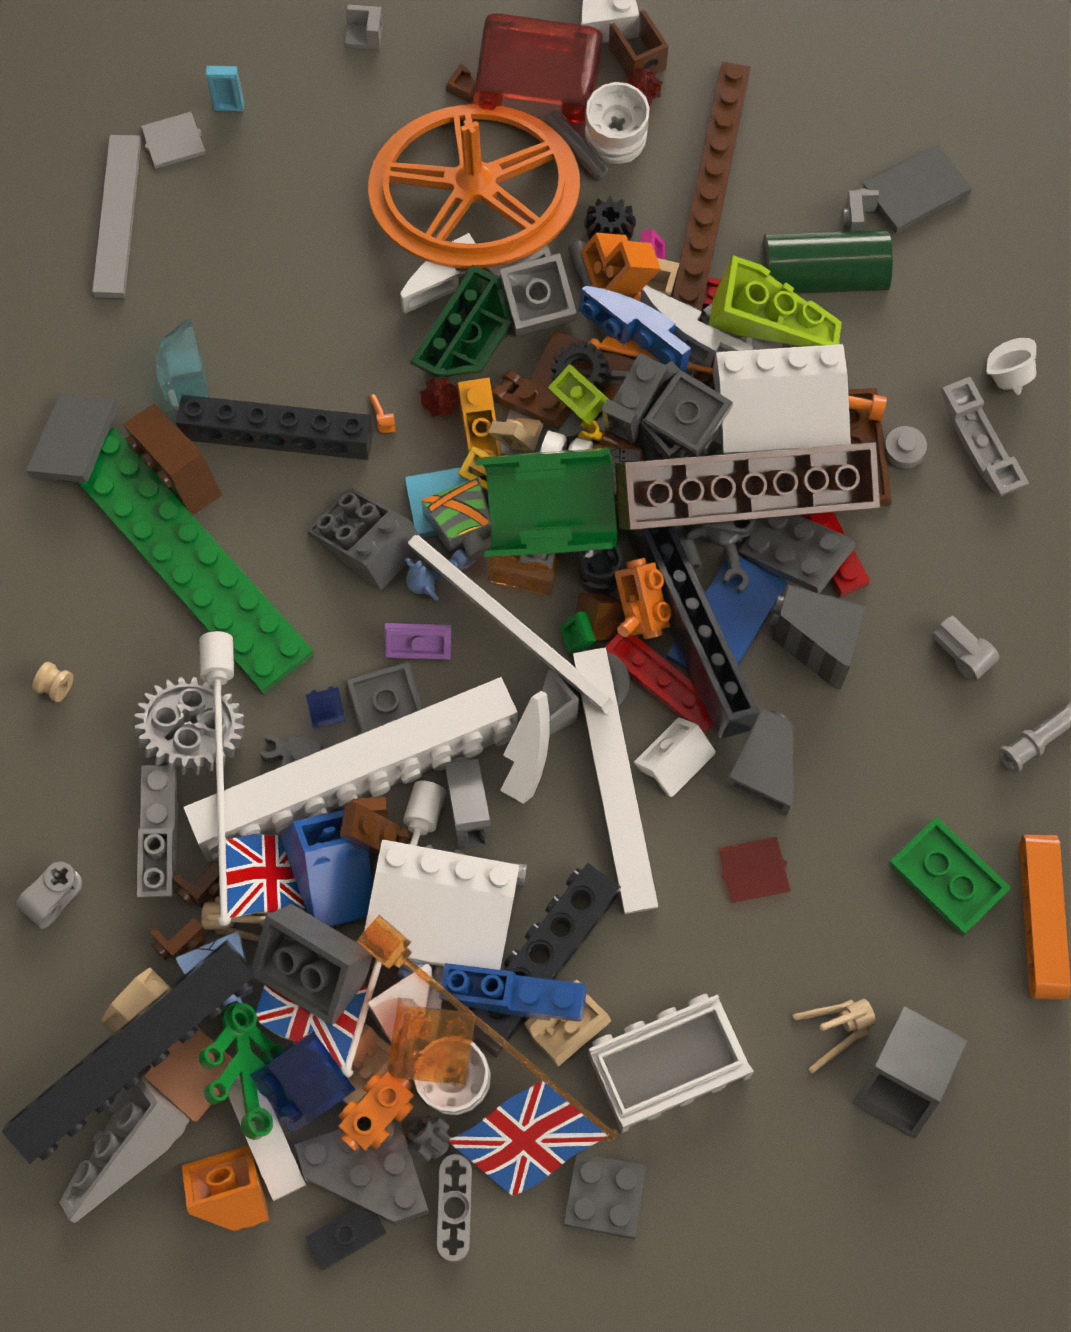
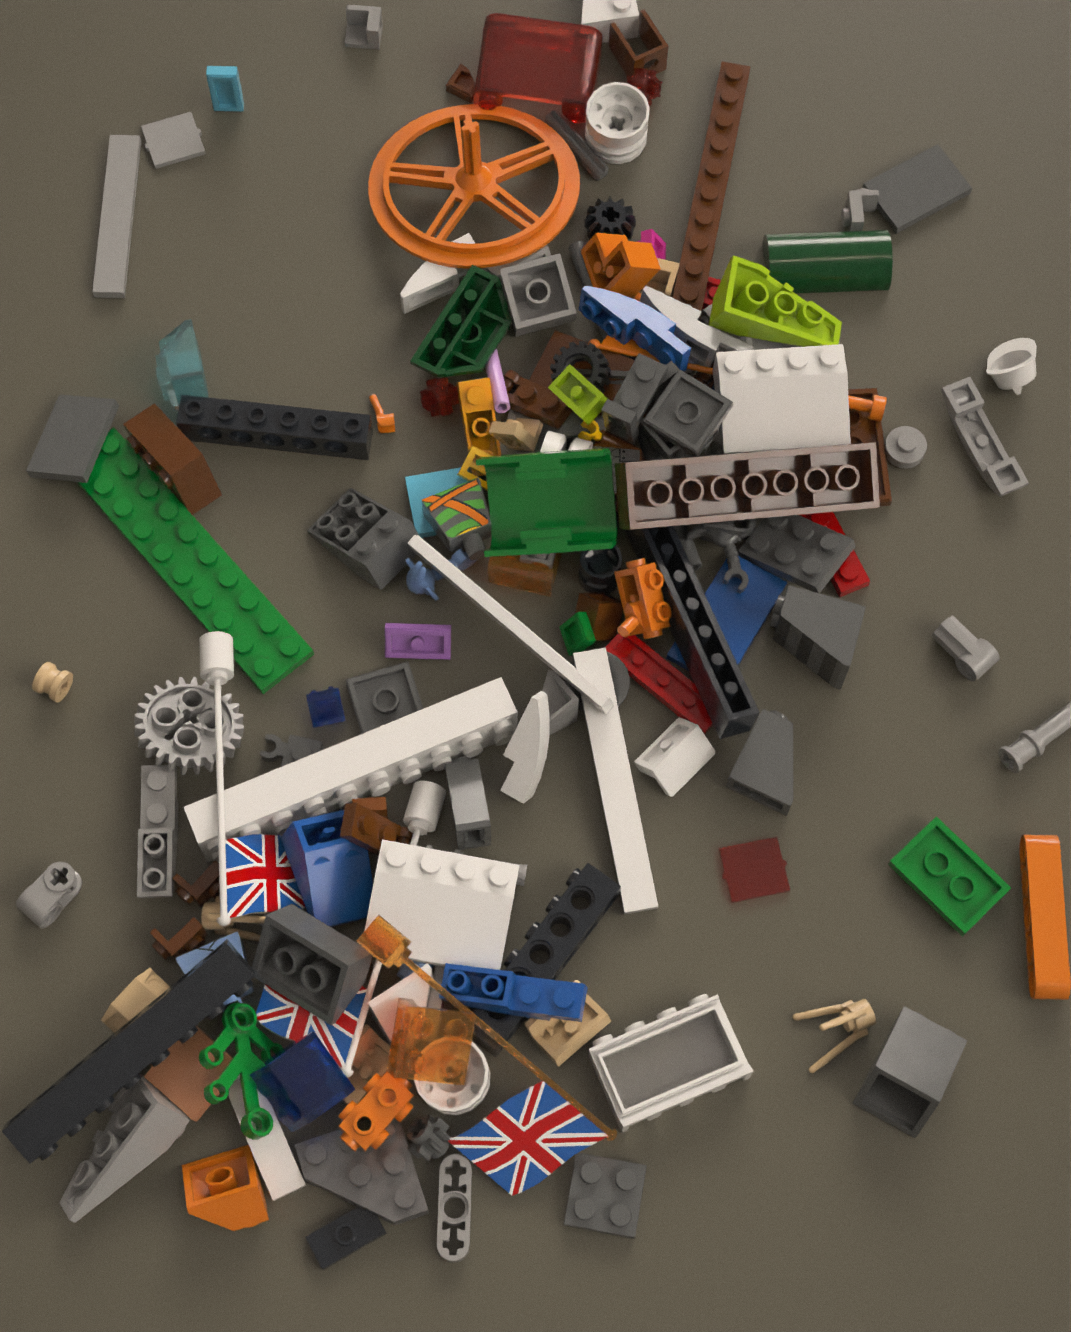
none -> lavender piece [485,349,510,413]

